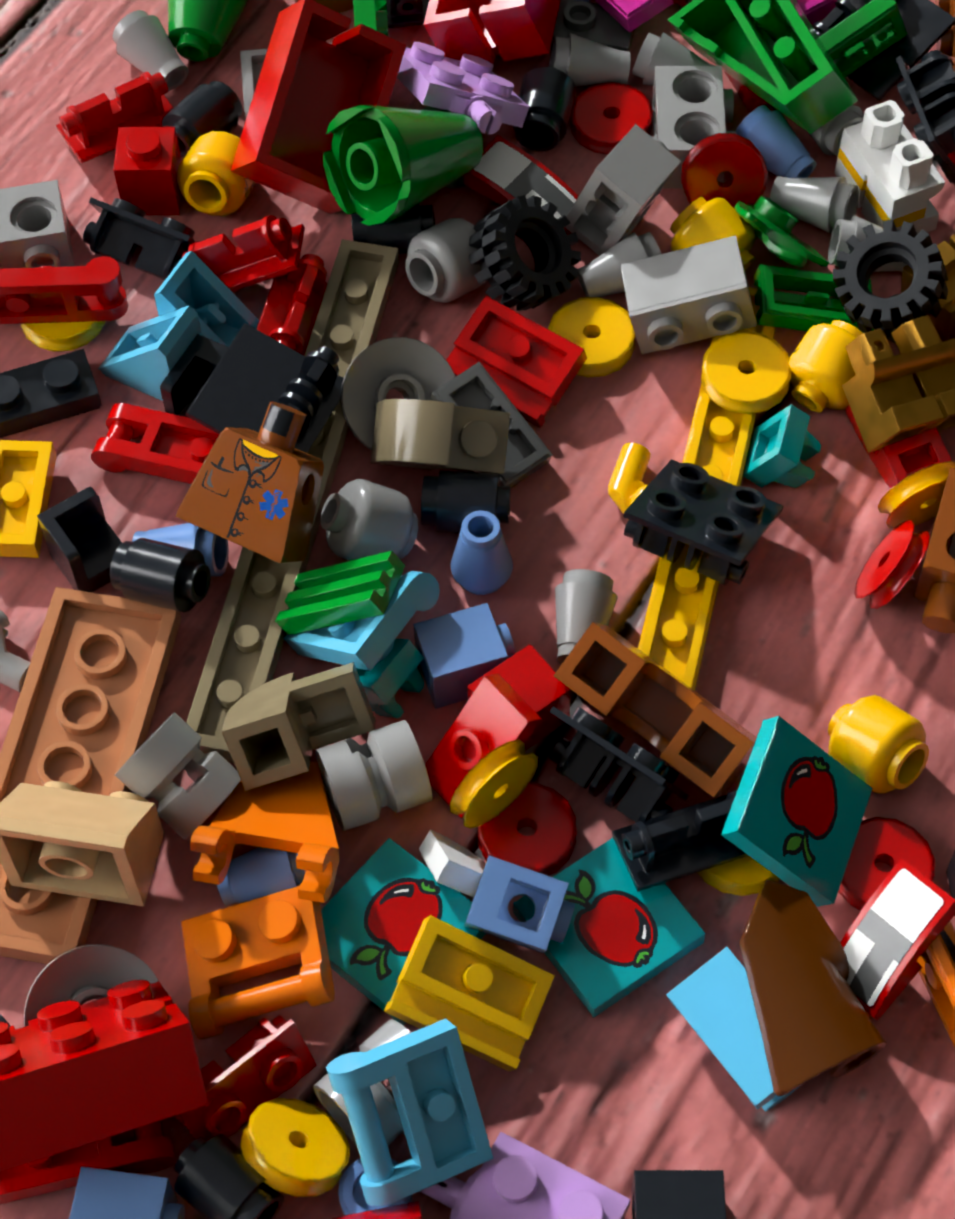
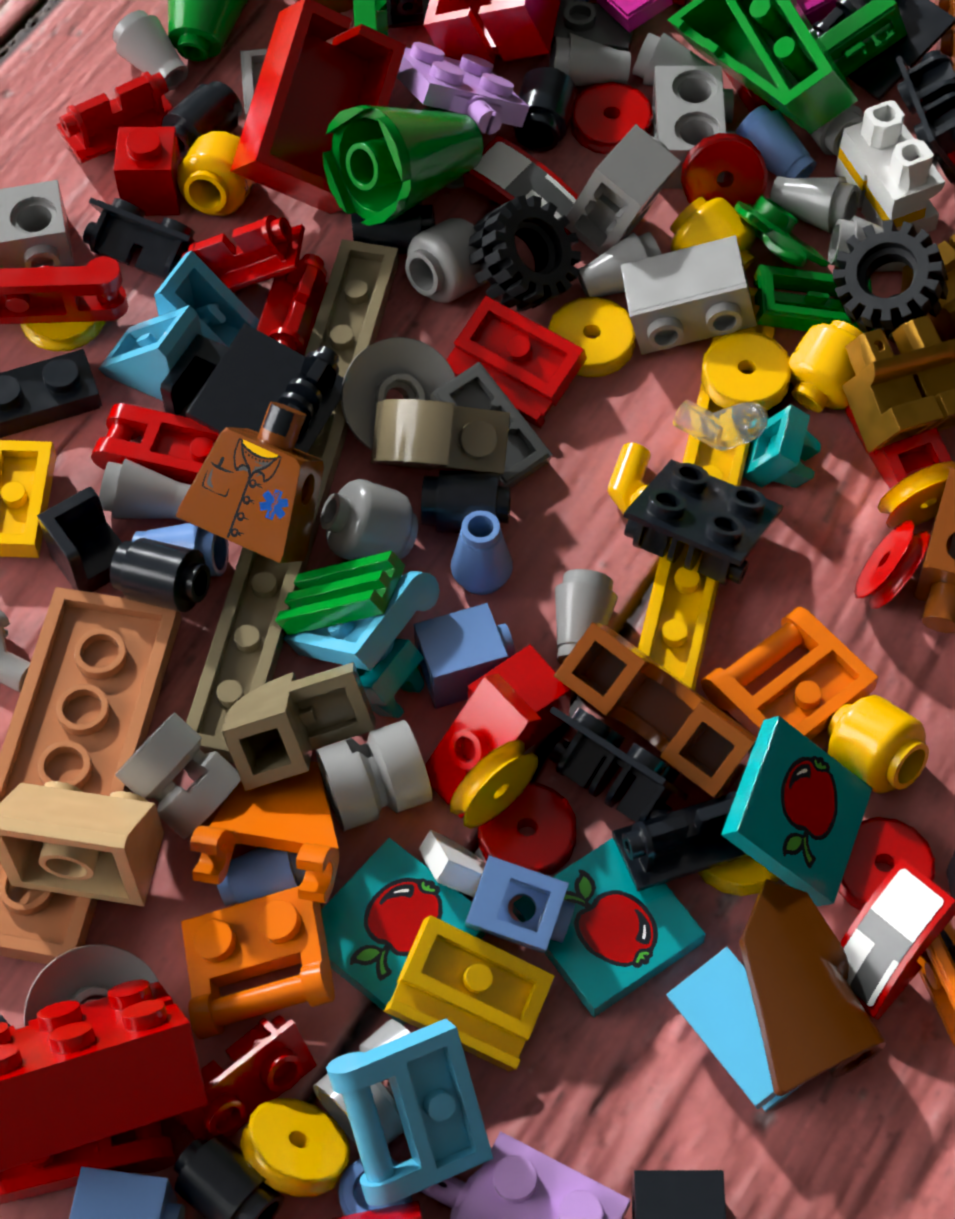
none -> light grey cone [99,459,191,521]
none -> clear arm [673,399,768,451]
none -> orange plate [701,607,879,740]

